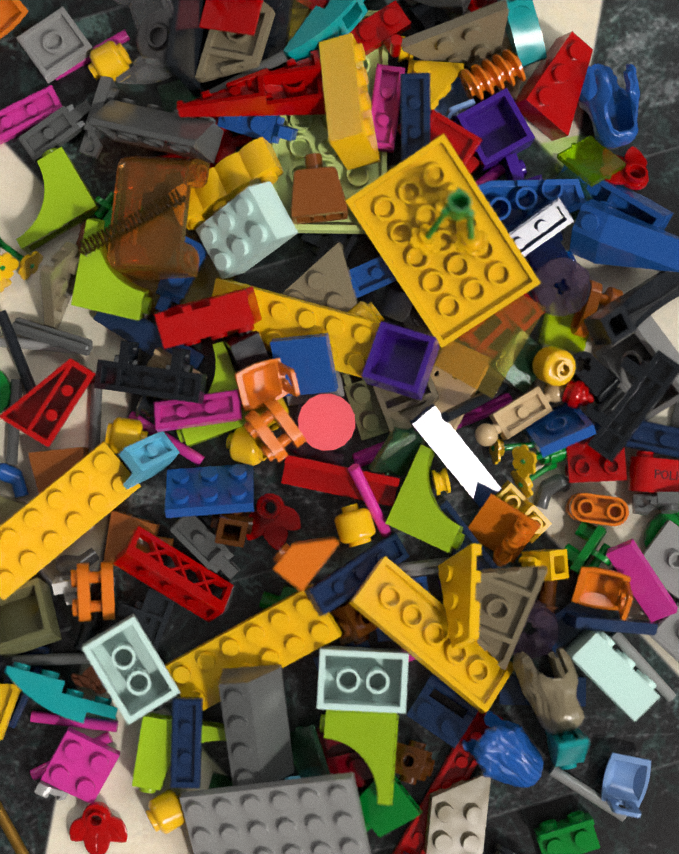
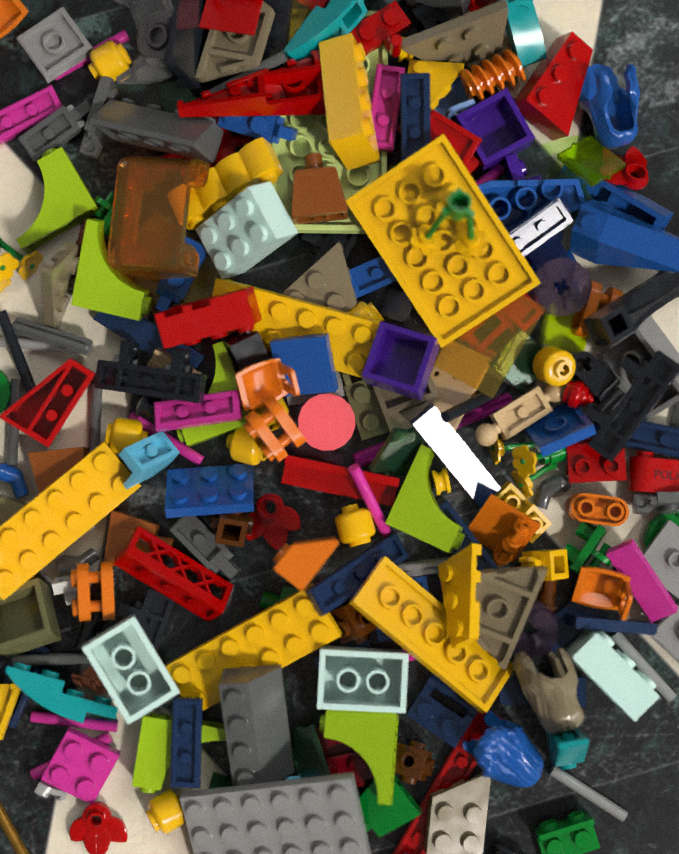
dark brown piece [78,189,186,256] -> none
medium blue piece [601,752,651,818] -> none

